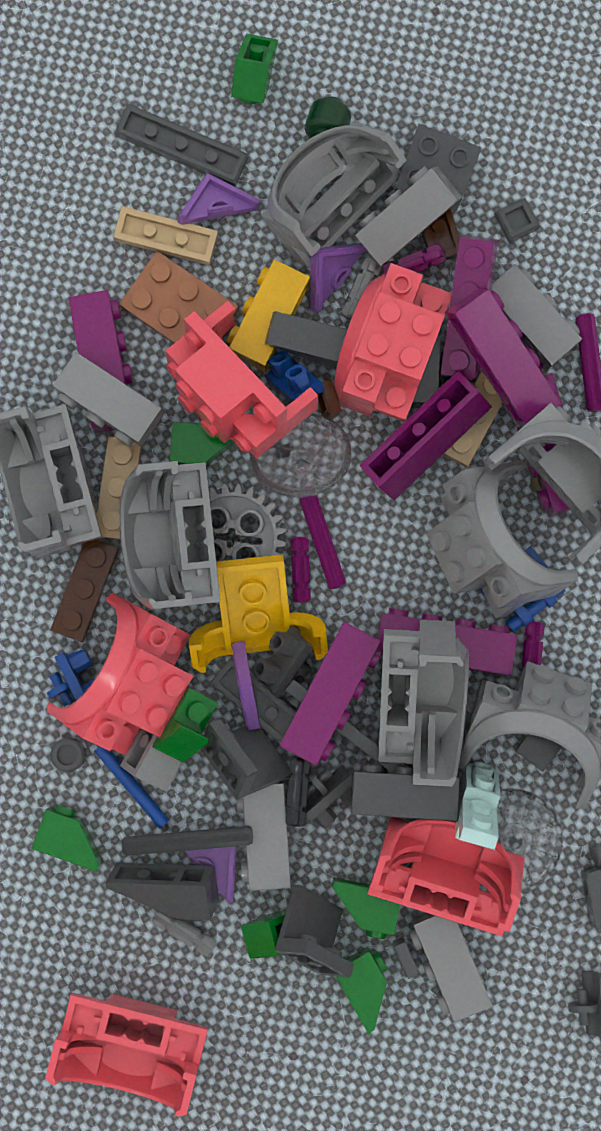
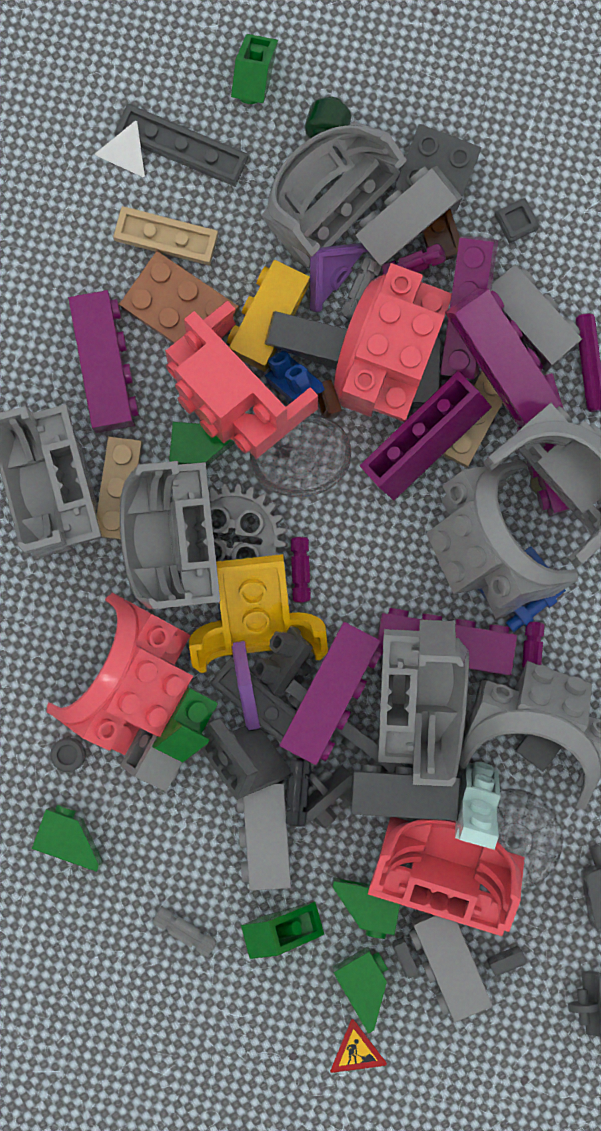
coral piece [45,992,209,1117] -> none
blue hips [47,649,95,707] -> none
reddish brown plate [50,540,119,643] -> none
light grey brick [52,352,164,448] -> none
blue bar [94,746,170,829] -> none
dark grey slope [106,862,219,921] -> none
dark grey axle [122,826,253,856] -> none
medium lavender tile [178,173,261,225] -> none
medium lavender tile [185,846,237,903] -> none
dark grey bracket [275,885,354,978] -> none
magenta axle [299,492,346,589] -> none
none -> white sticker [95,121,145,177]
none -> sticker [330,1019,387,1073]
none -> dark grey tile [487,946,527,976]

